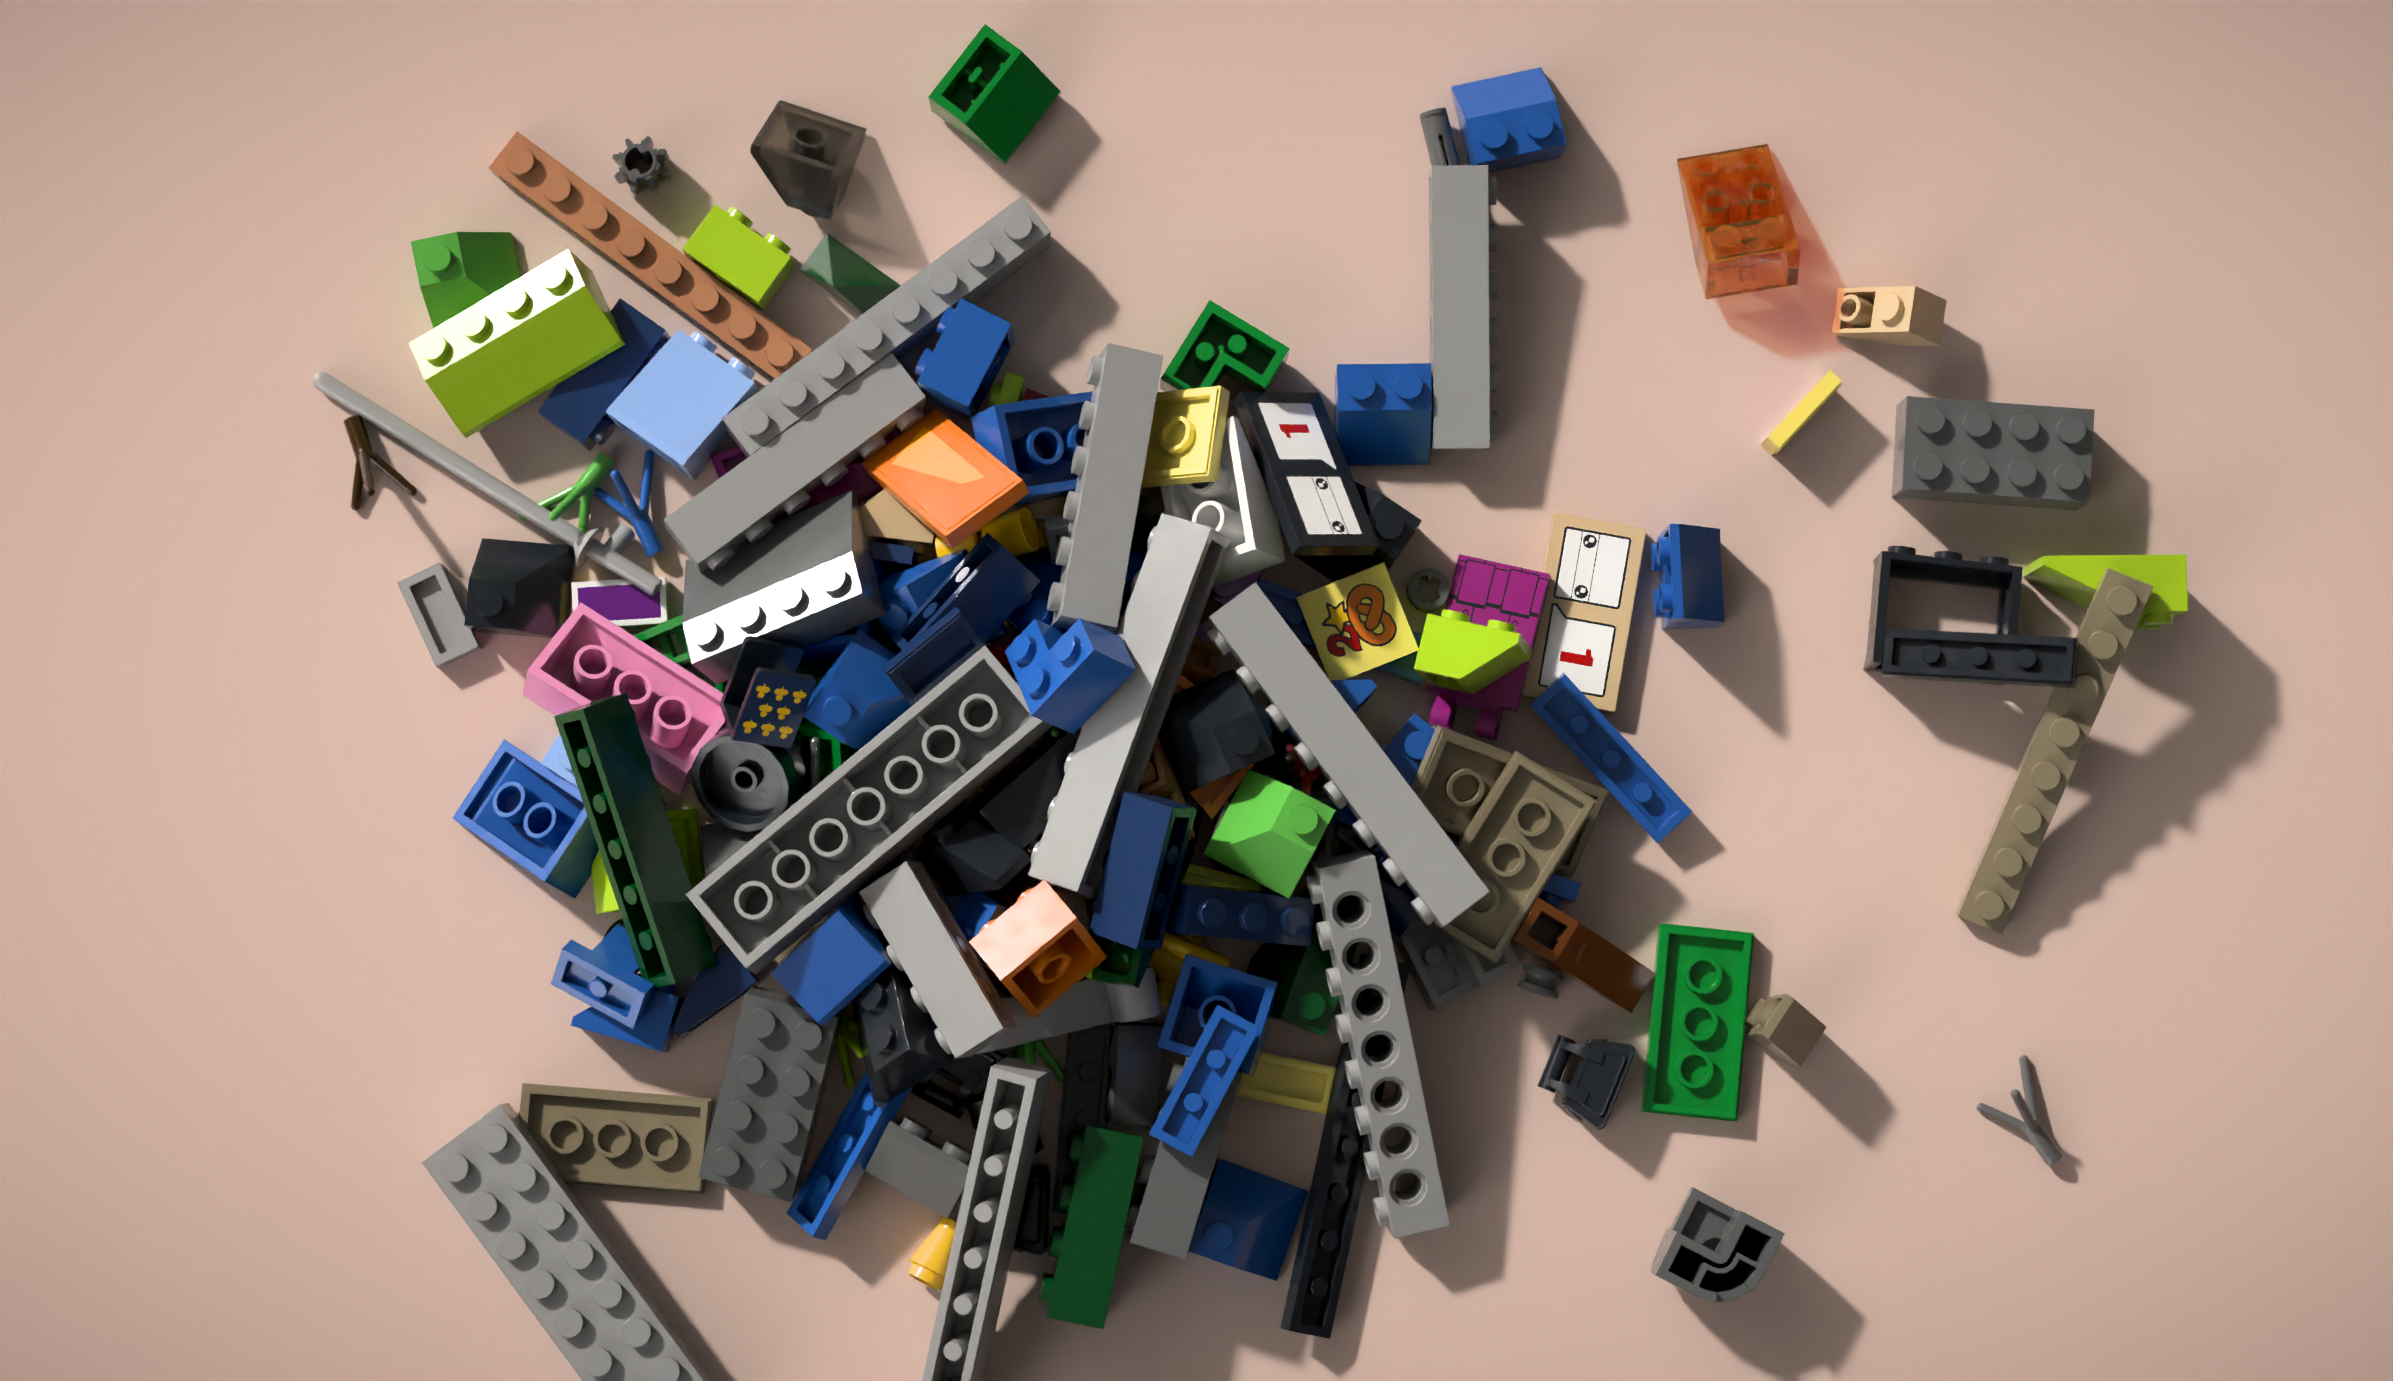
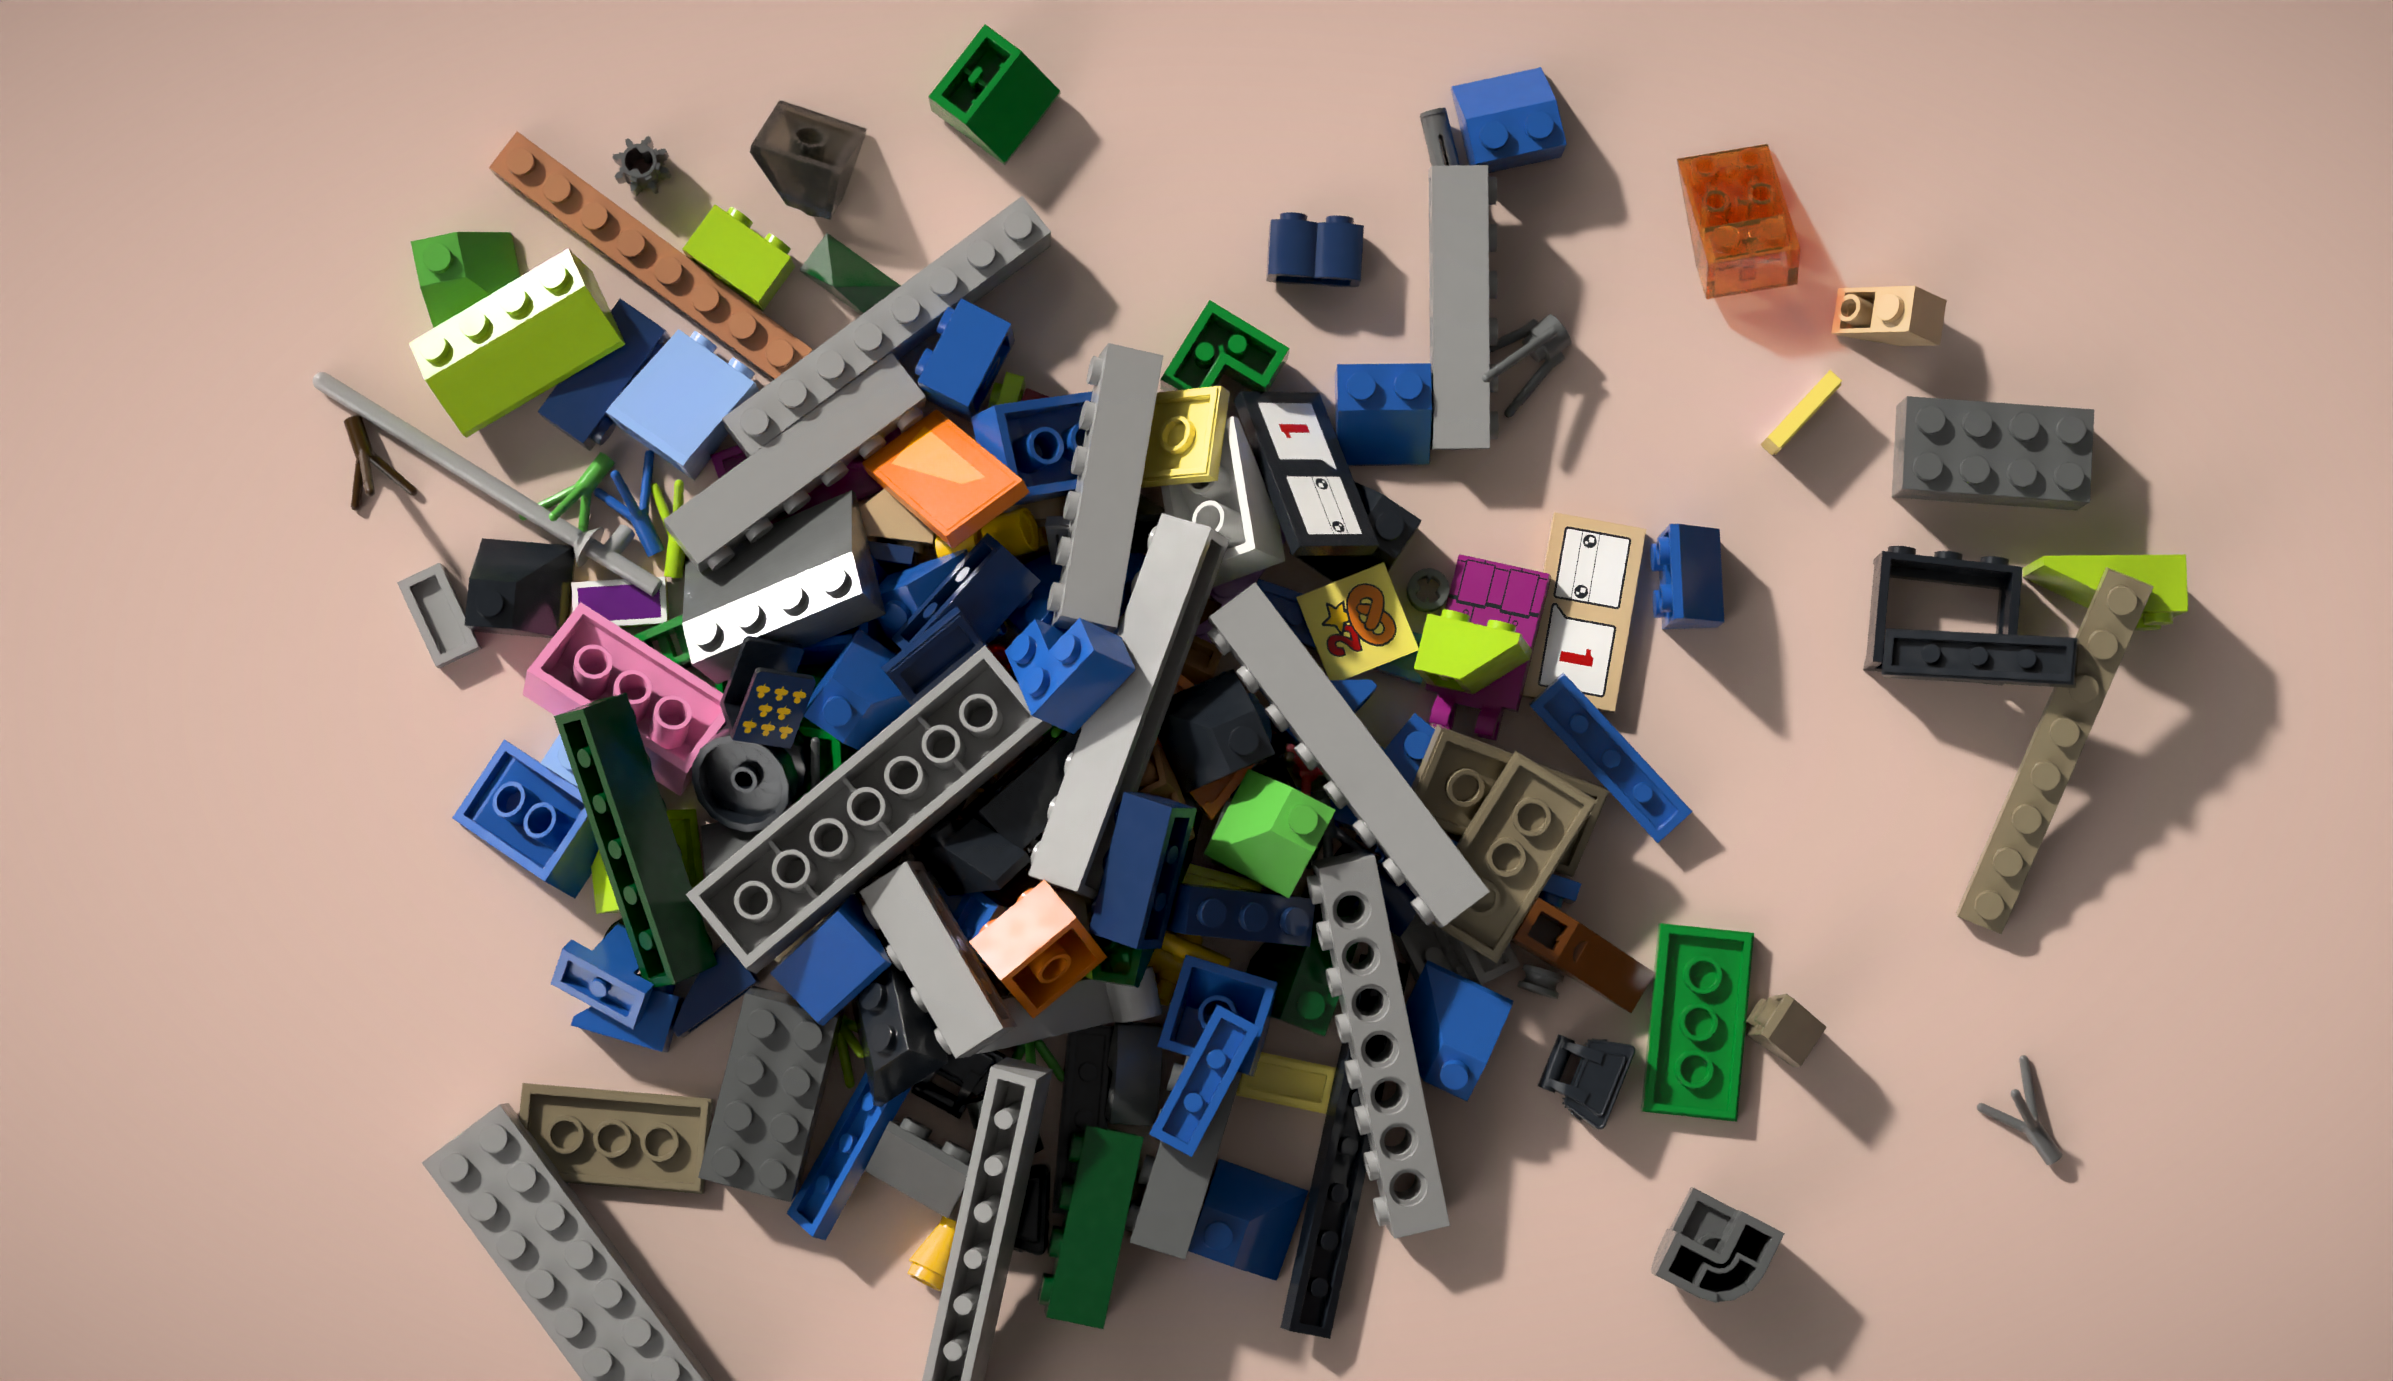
none -> lime plant [651,479,685,578]
none -> dark blue brick [1266,212,1364,287]
none -> blue slope [1405,960,1514,1102]
none -> dark grey plant [1482,314,1572,418]

